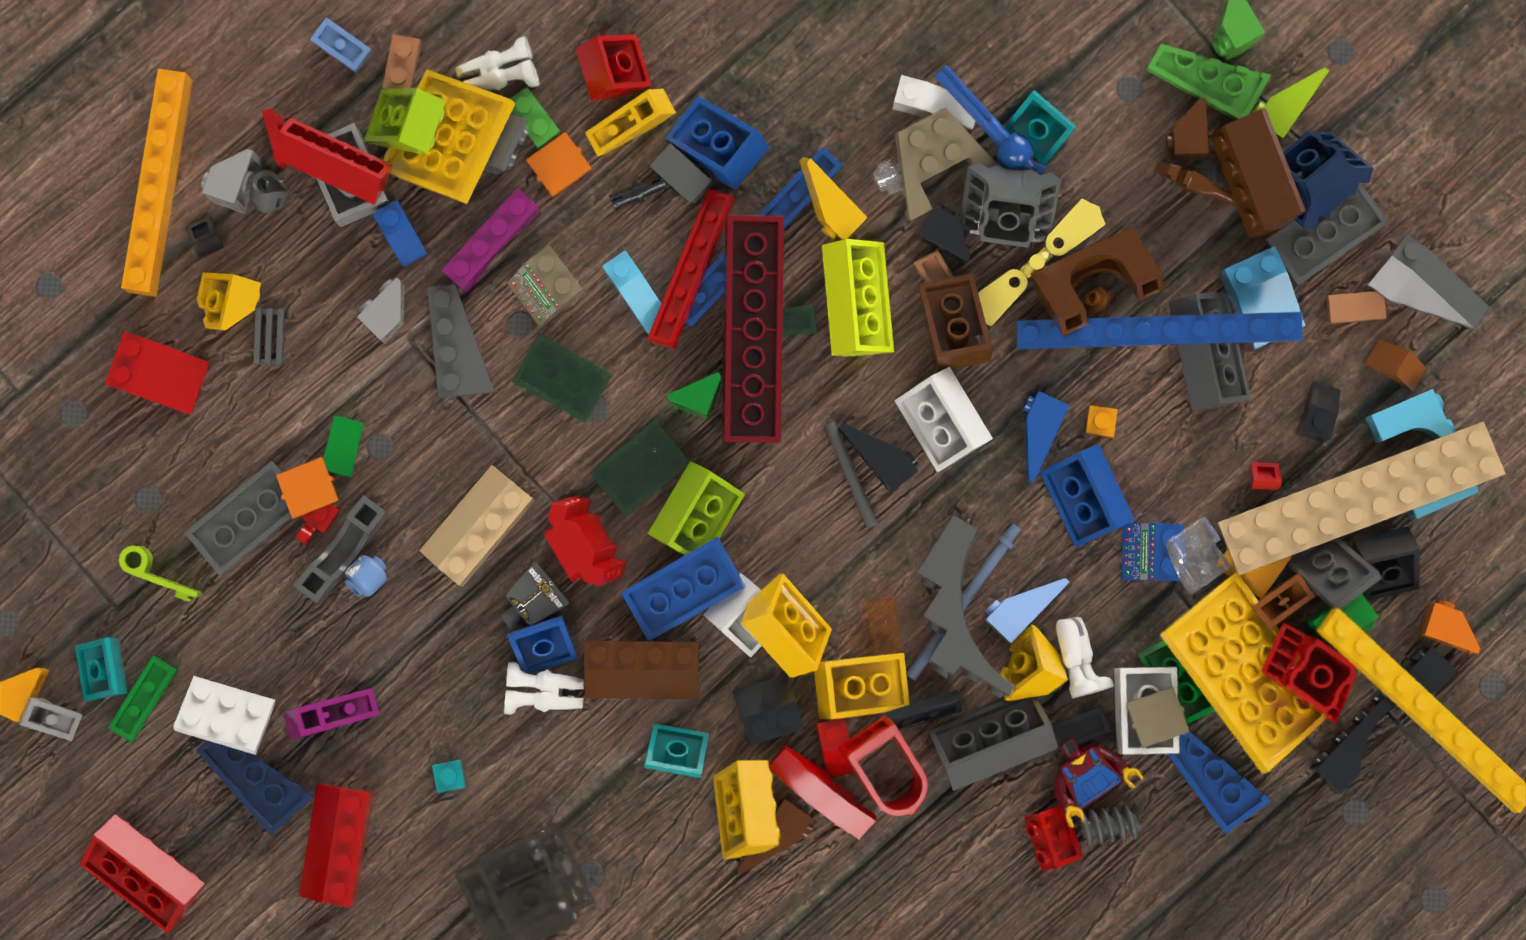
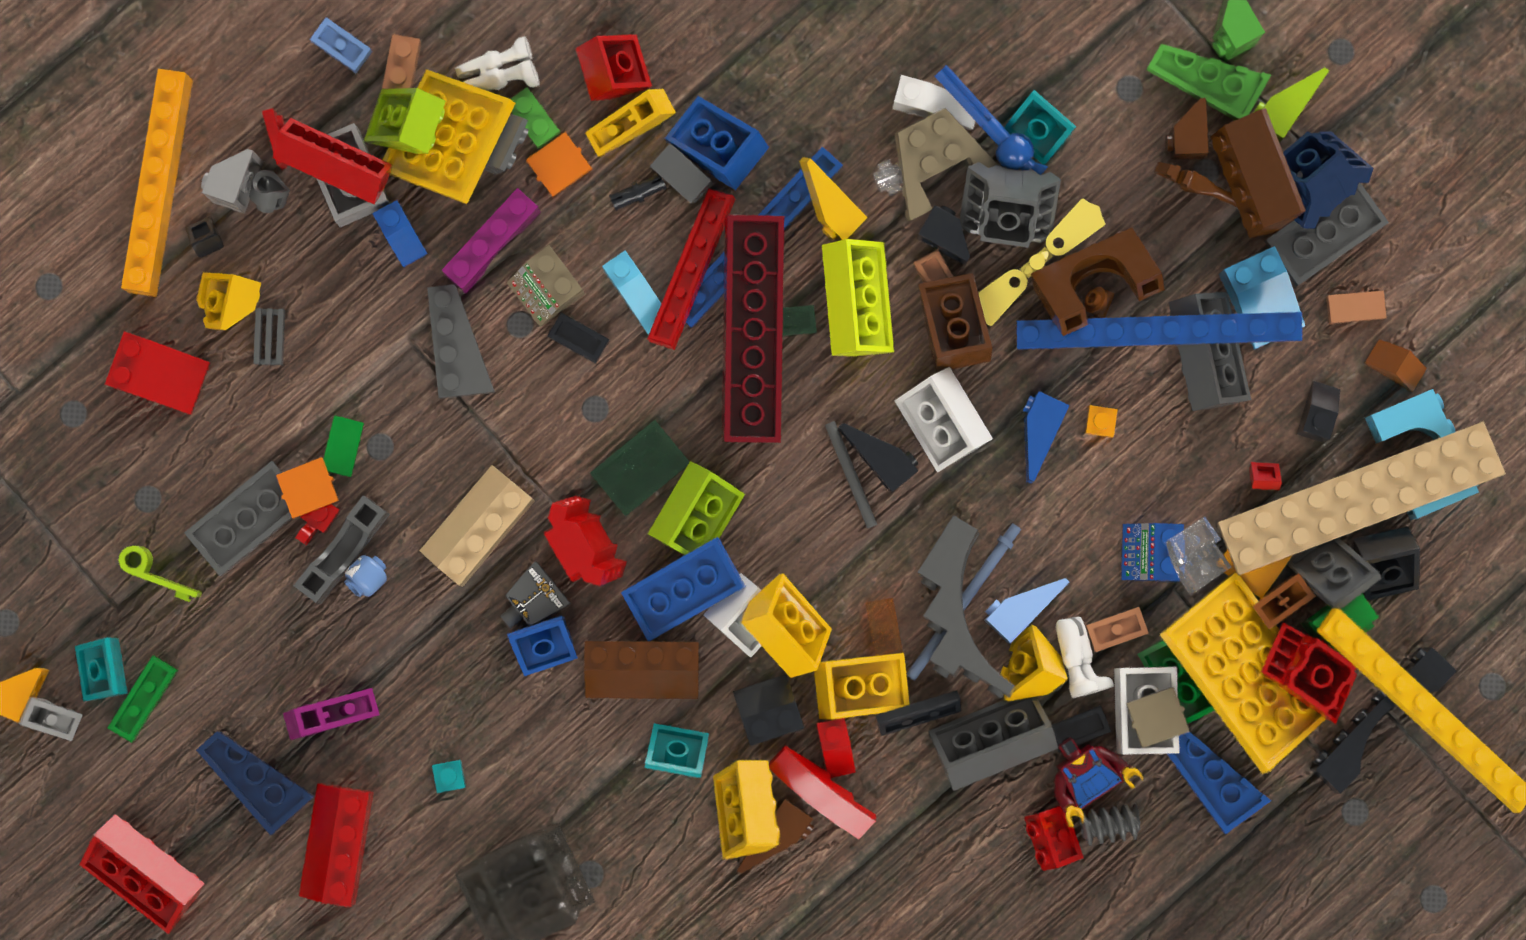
white plate [173,676,275,755] -> none
light grey slope [357,277,404,344] -> none
white piece [504,662,585,715] -> none
clear green plate [512,333,613,424] -> none
green slope [667,372,722,420] -> none
red window [838,715,928,816] -> none
blue slope [1040,444,1135,548] -> none
dark grey wedge [1367,234,1489,329] -> none
orange slope [1418,600,1480,654] -> none
none -> black tile [547,312,610,364]
none -> nougat plate [1085,607,1149,652]

